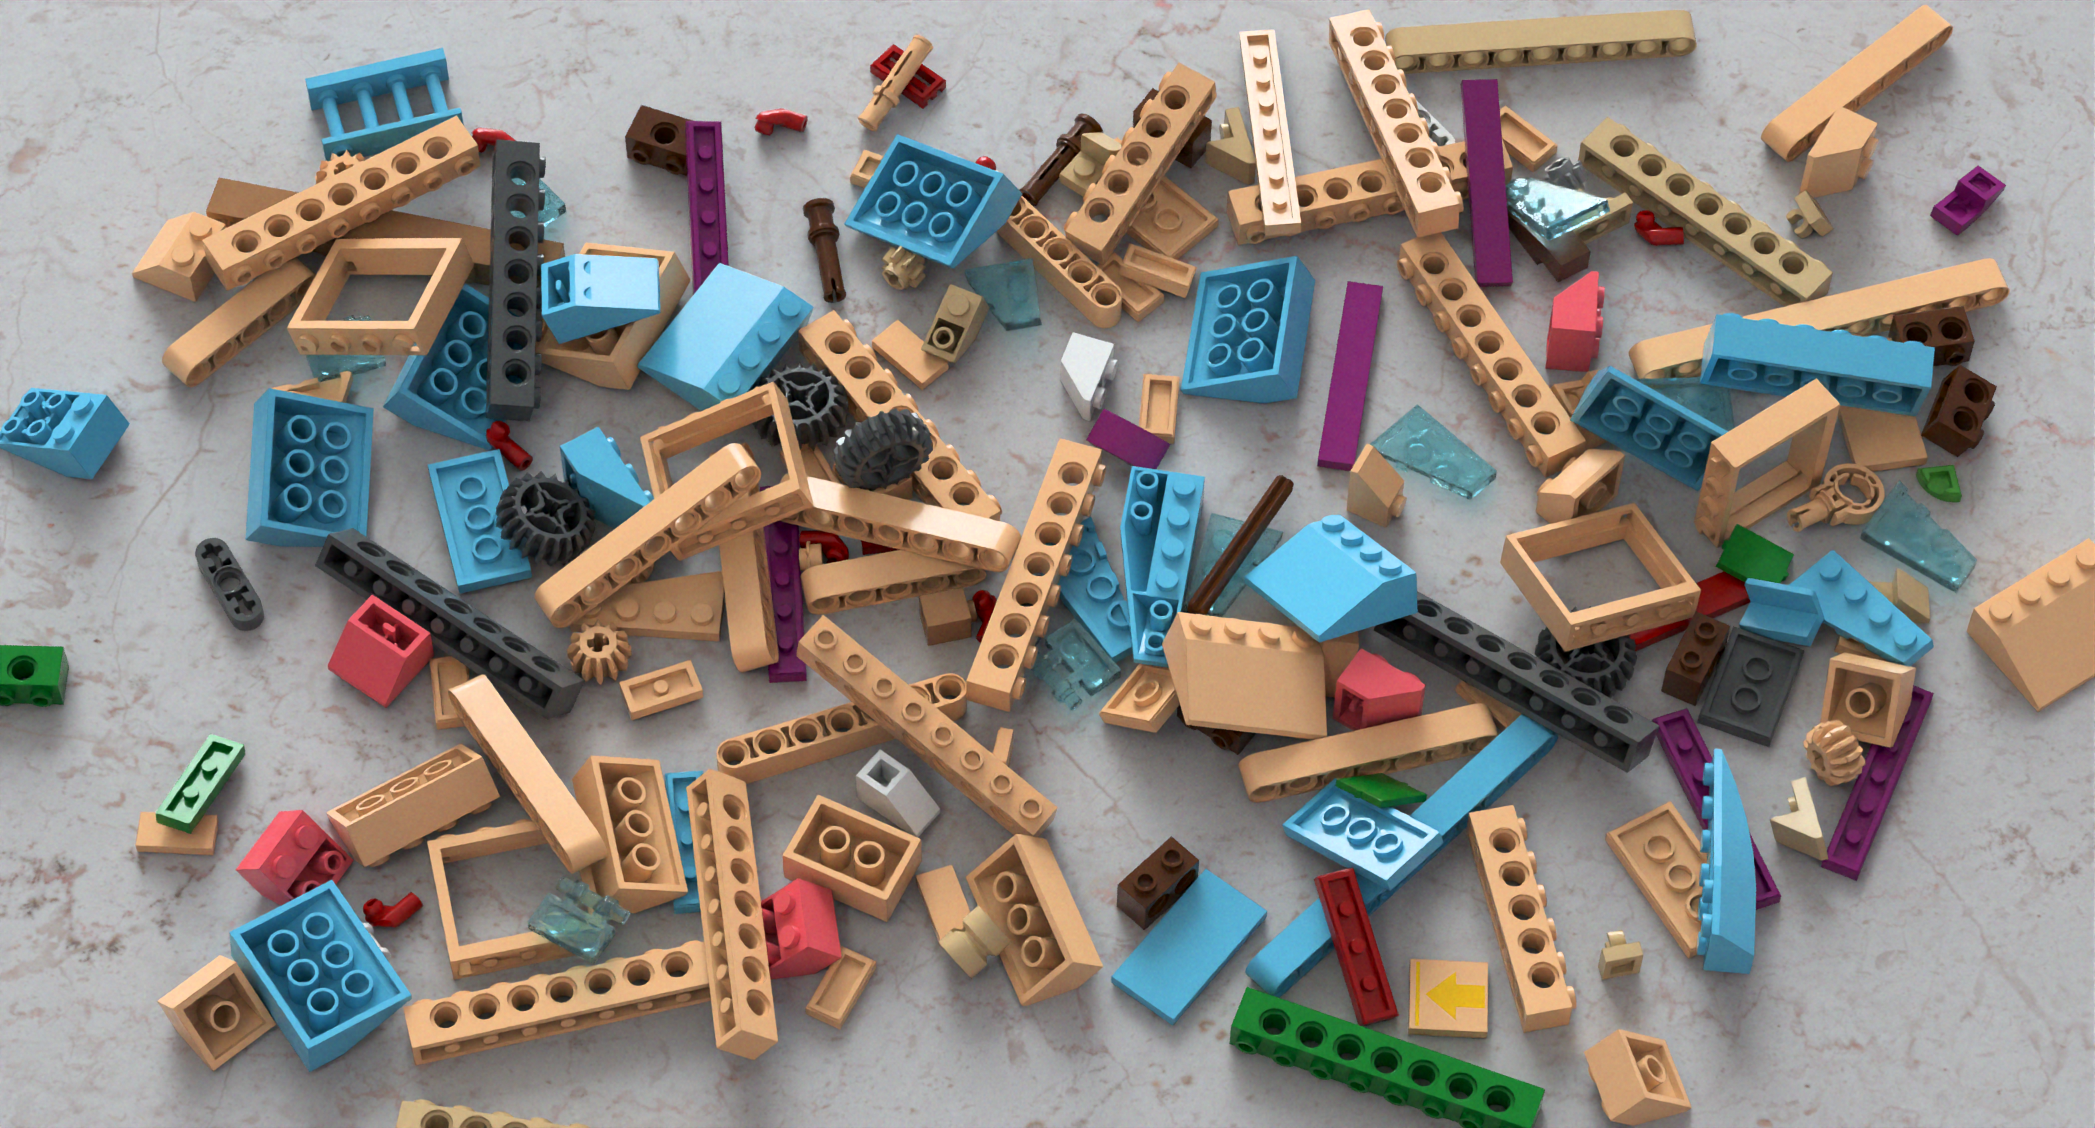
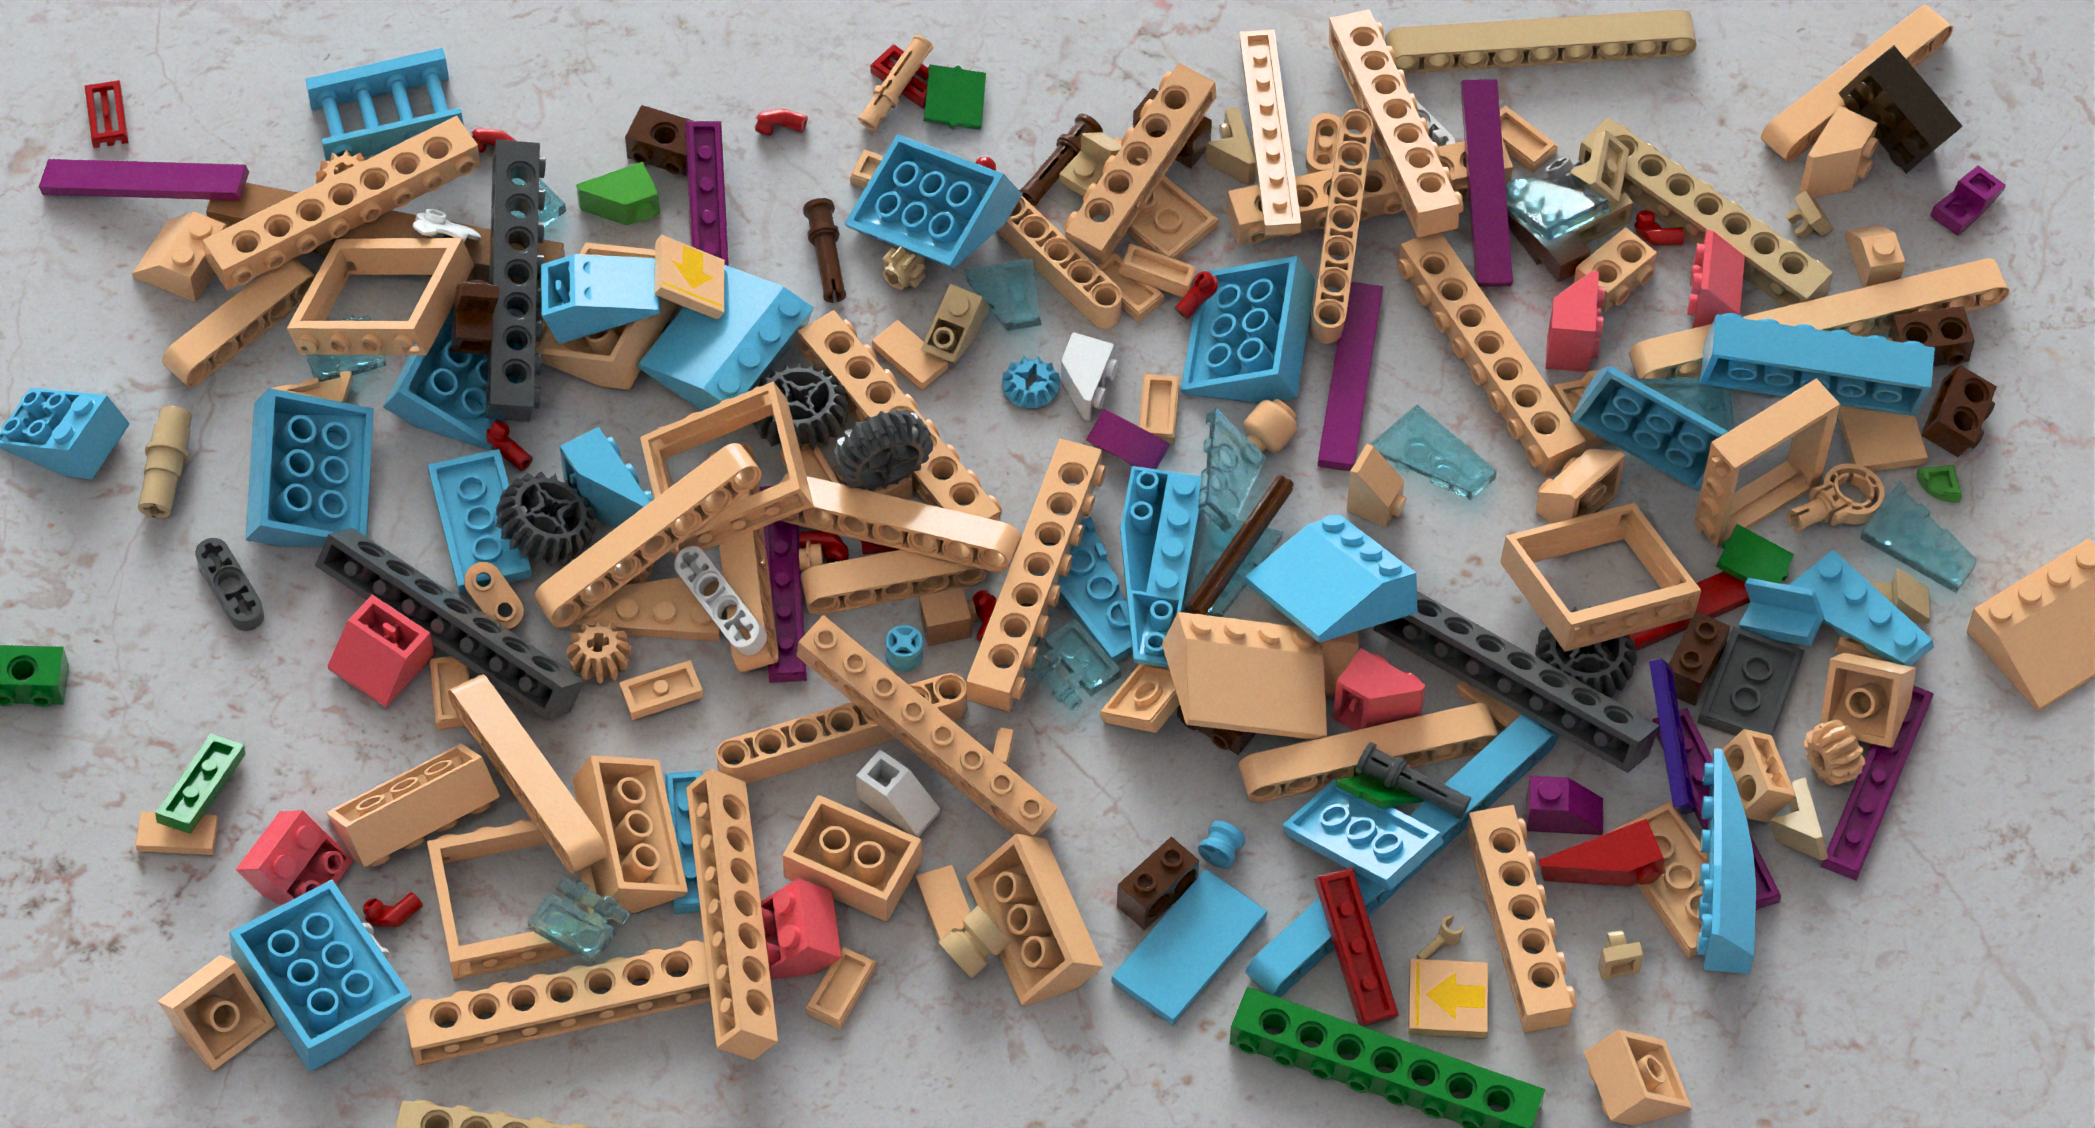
none -> magenta tile [39,159,249,201]
none -> red tile [84,80,129,148]
none -> tan piece [138,406,192,519]
none -> white plate [413,209,481,242]
none -> reddish brown brick [451,280,499,355]
none -> light nougat plate [464,562,524,630]
none -> bright green slope [576,162,660,225]
none -> light nougat tile [654,234,724,320]
none -> white beam [674,546,767,656]
none -> medium azure wheel [885,625,923,672]
none -> green piece [923,64,986,130]
none -> medium azure gear [1002,356,1060,408]
none -> red arm [1175,271,1218,320]
none -> clear light blue wing [1198,408,1266,532]
none -> medium azure wheel [1198,820,1246,868]
none -> light nougat head [1244,399,1297,453]
none -> light nougat plate [1305,113,1341,174]
none -> light nougat beam [1311,109,1373,344]
none -> dark grey pin [1355,742,1471,819]
none -> tan hand [1416,915,1464,959]
none -> magenta slope [1526,776,1603,835]
none -> red slope [1539,818,1666,887]
none -> tan slope [1570,129,1629,205]
none -> light nougat brick [1573,227,1657,313]
none -> dark purple tile [1649,658,1696,815]
none -> coral slope [1687,230,1745,328]
none -> light nougat brick [1722,729,1796,822]
none -> dark brown brick [1838,45,1963,174]
none -> light nougat slope [1845,225,1905,288]

